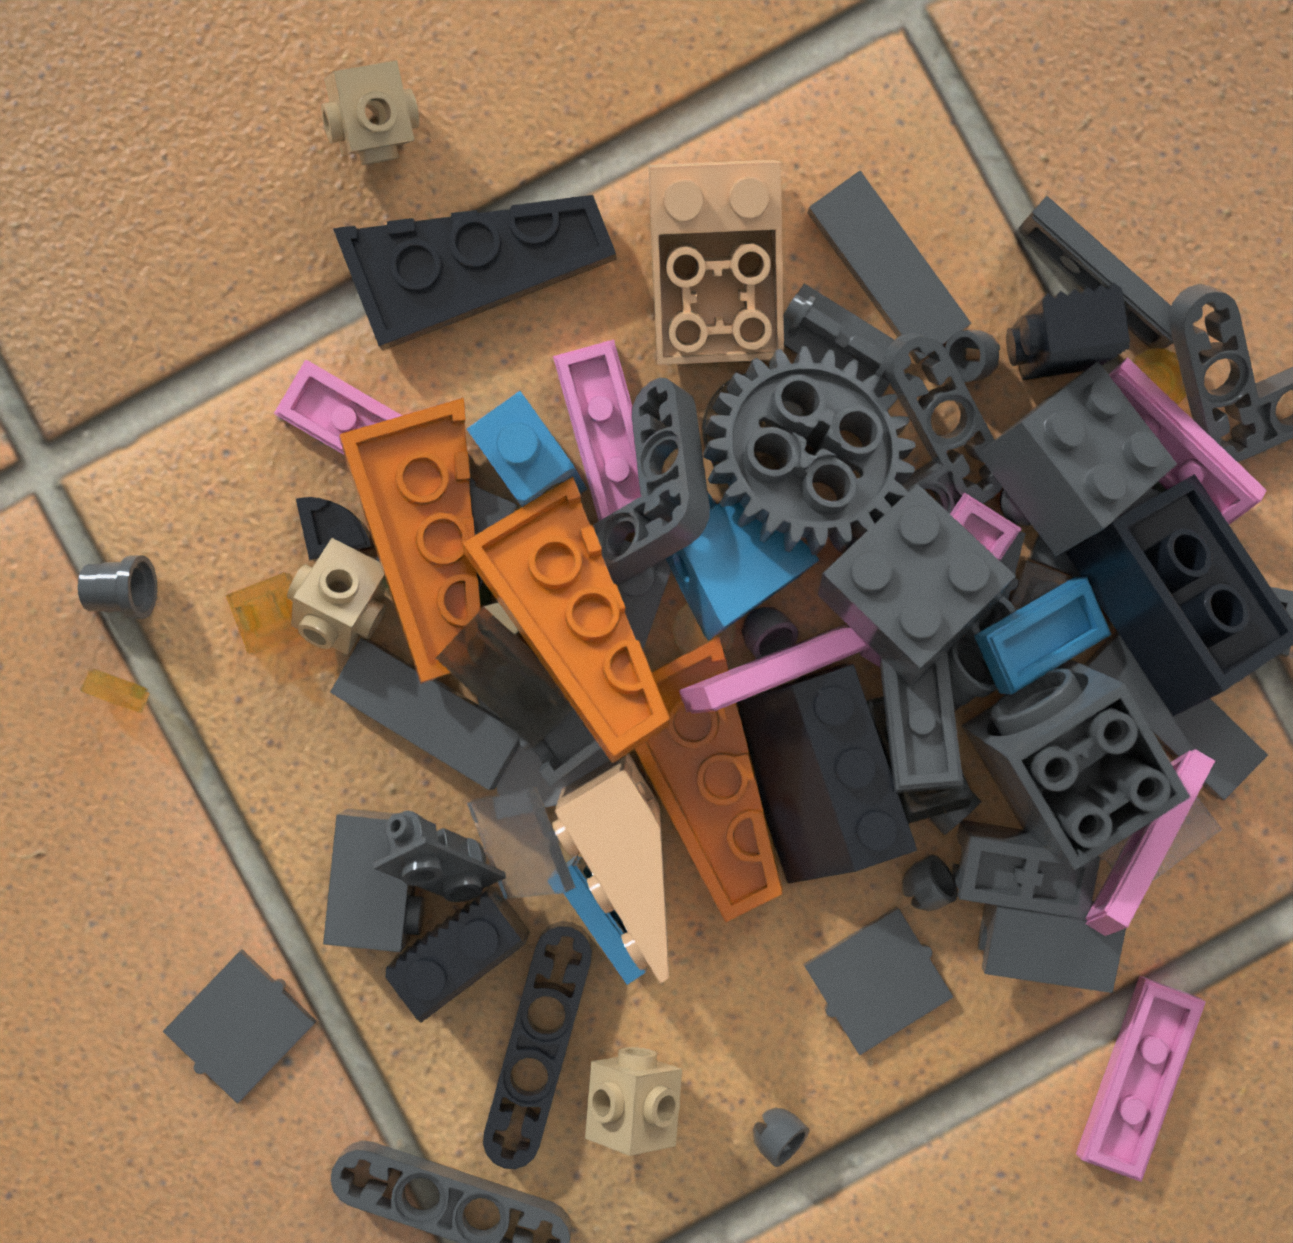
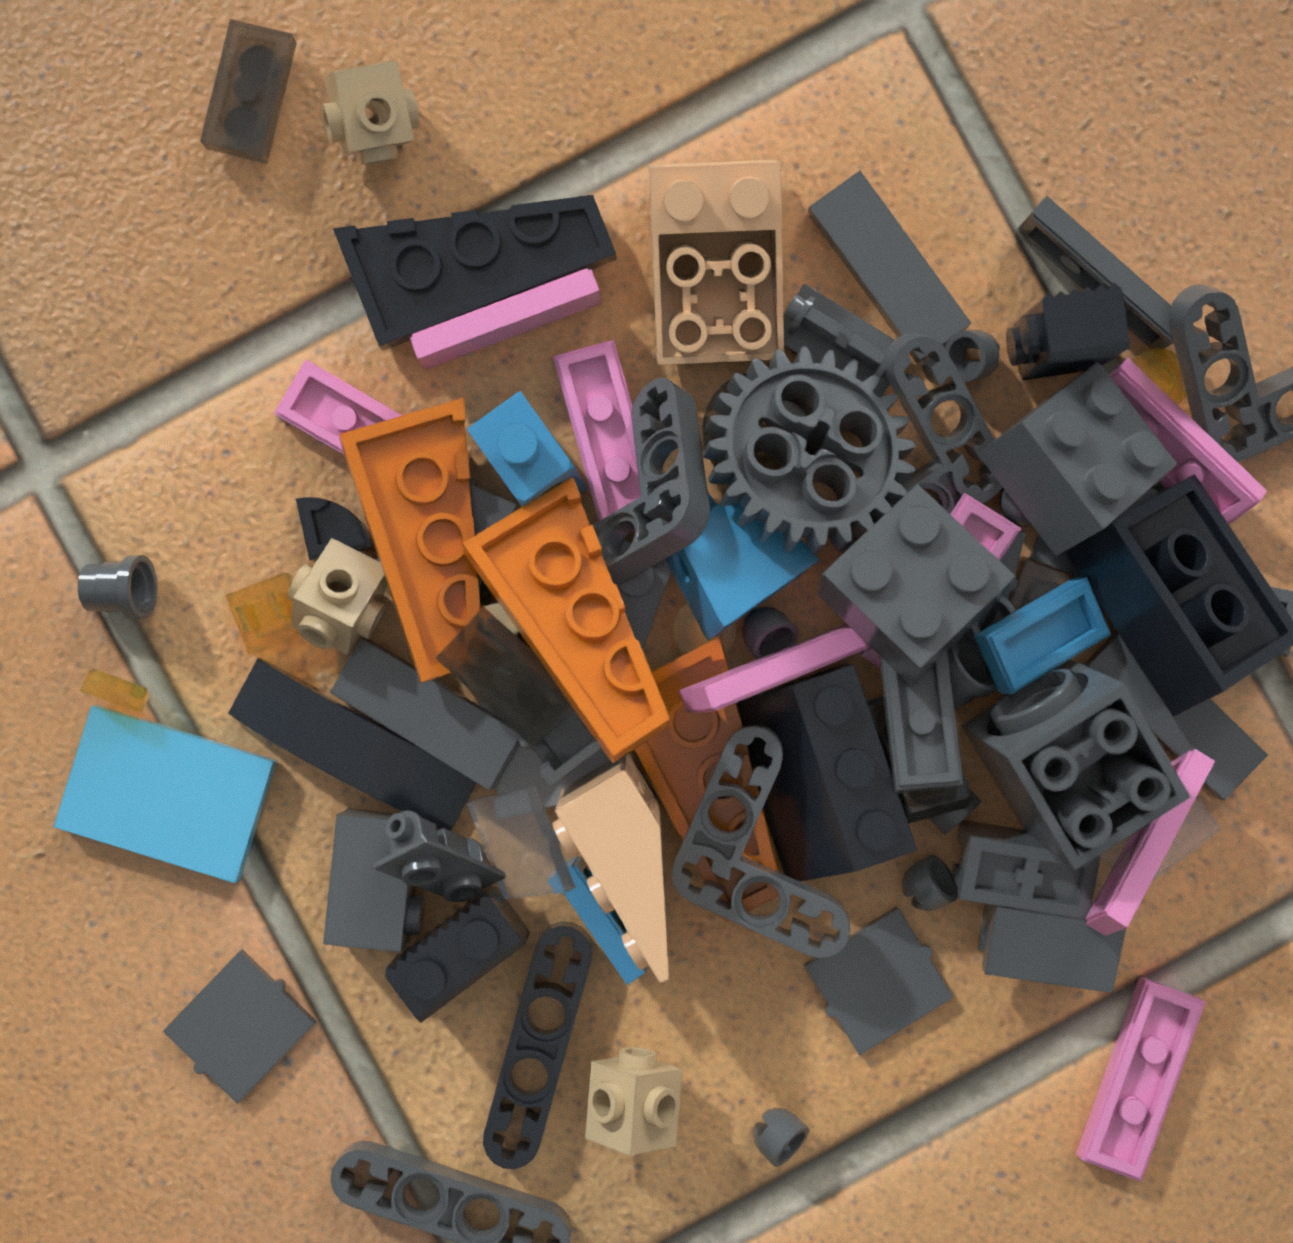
none -> medium azure tile [53,705,278,883]
none -> clear smoke plate [200,19,297,164]
none -> black slope [228,658,477,831]
none -> bright pink tile [410,268,601,370]
none -> dark grey beam [671,724,850,959]

